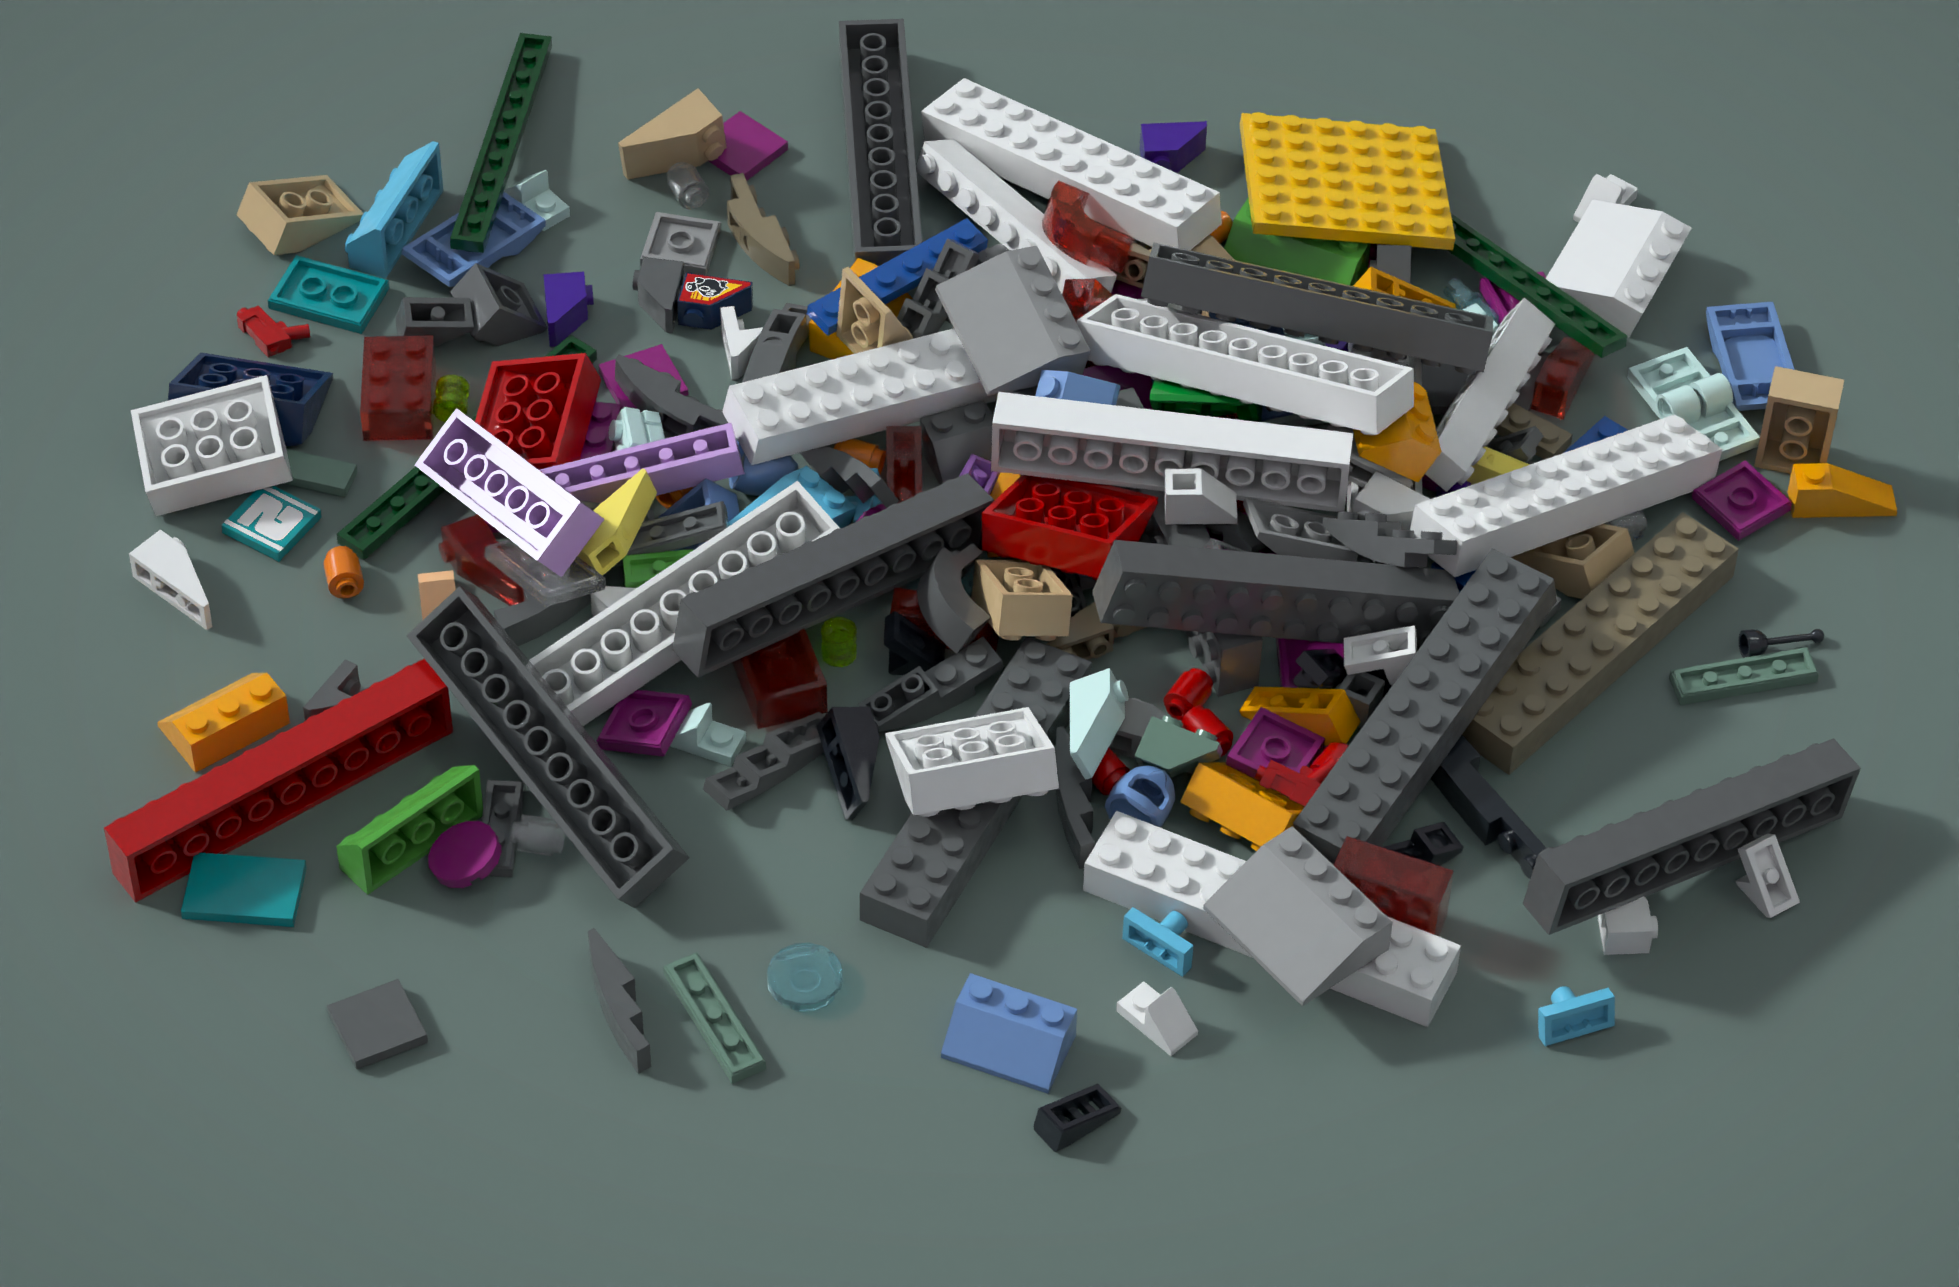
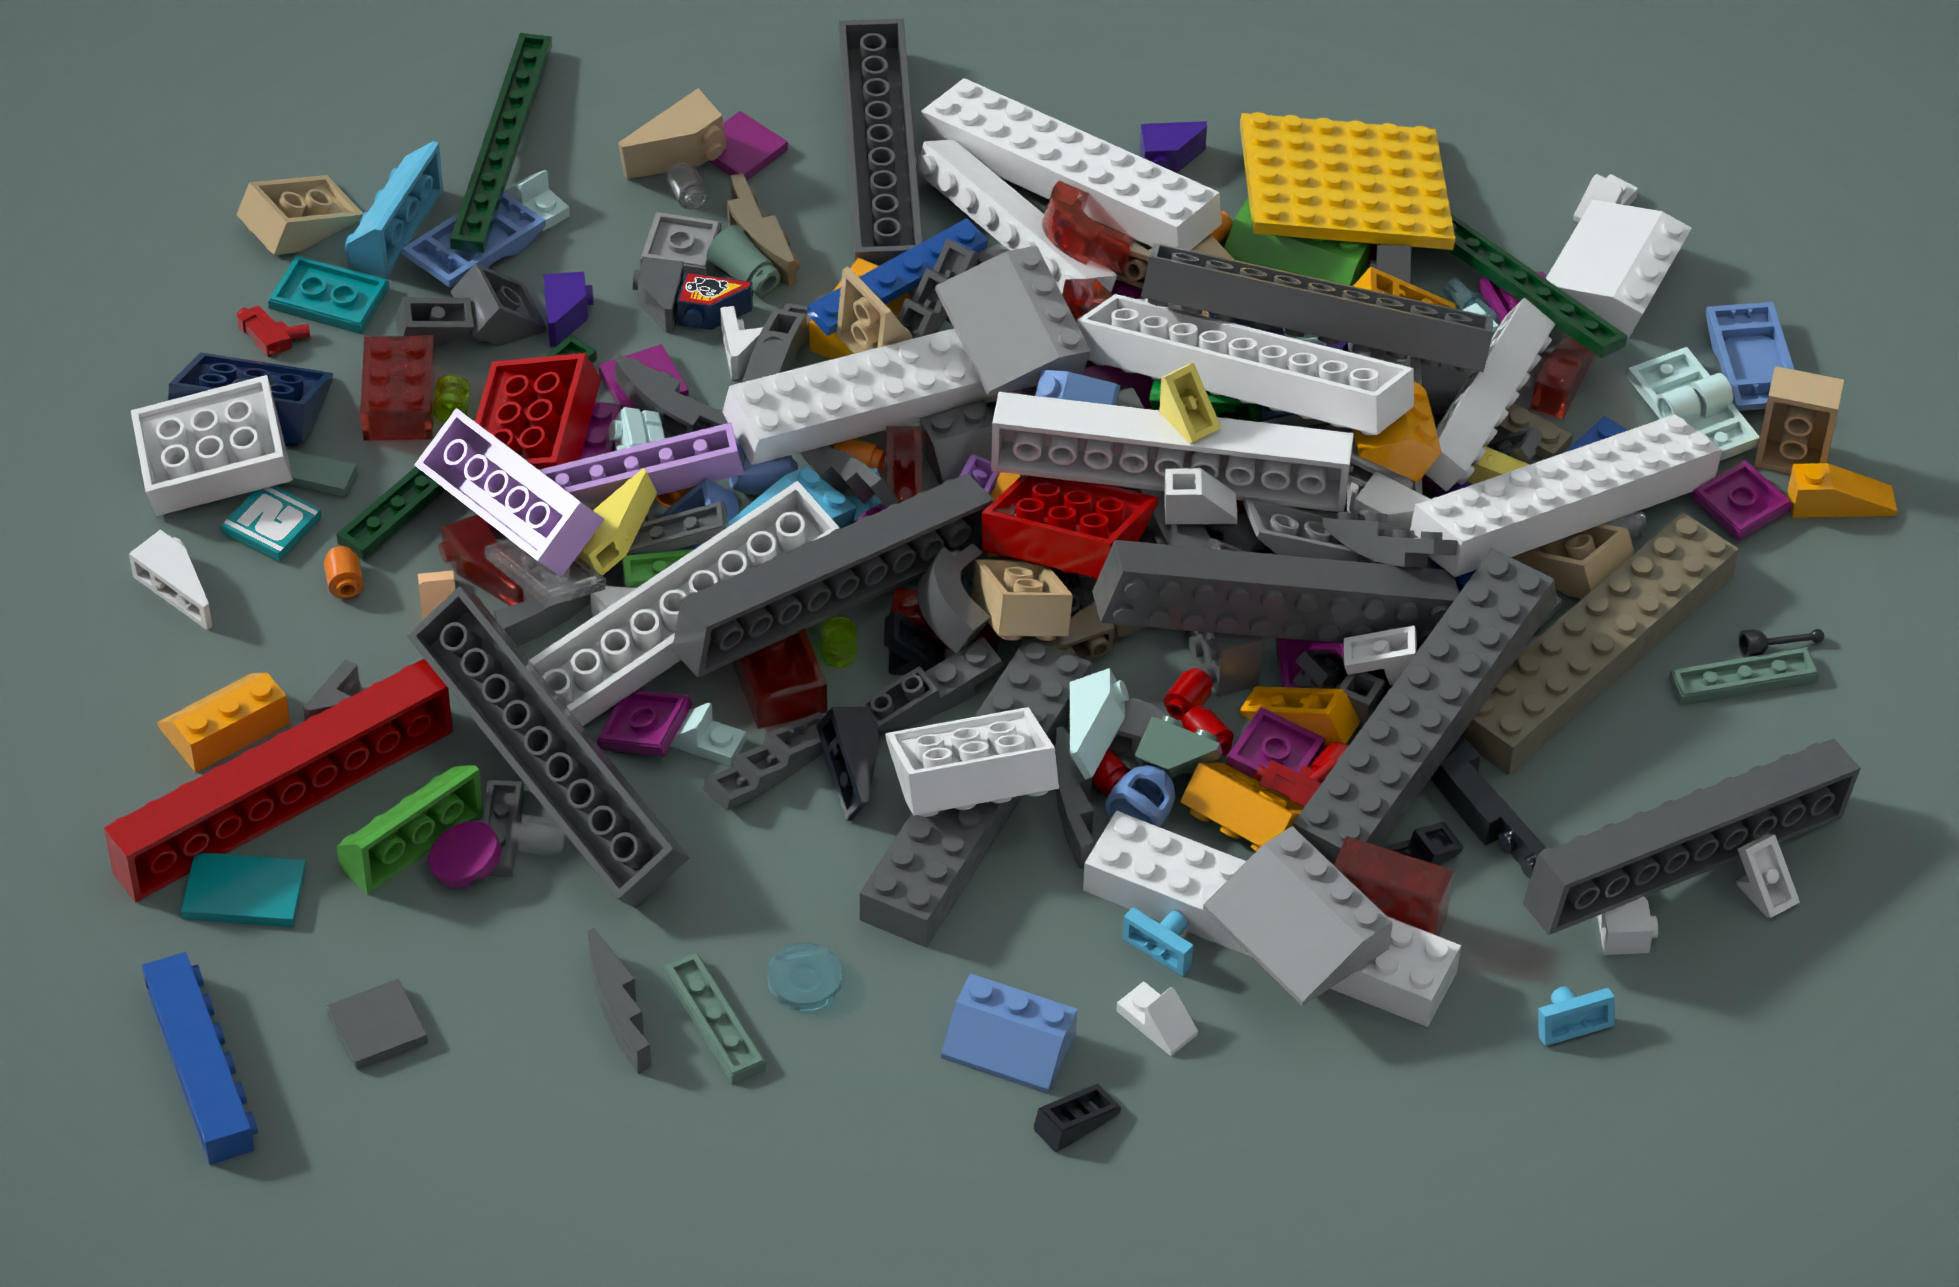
none -> blue brick [142,952,258,1165]
none -> sand green plant [706,225,781,297]
none -> light yellow slope [1159,362,1221,443]

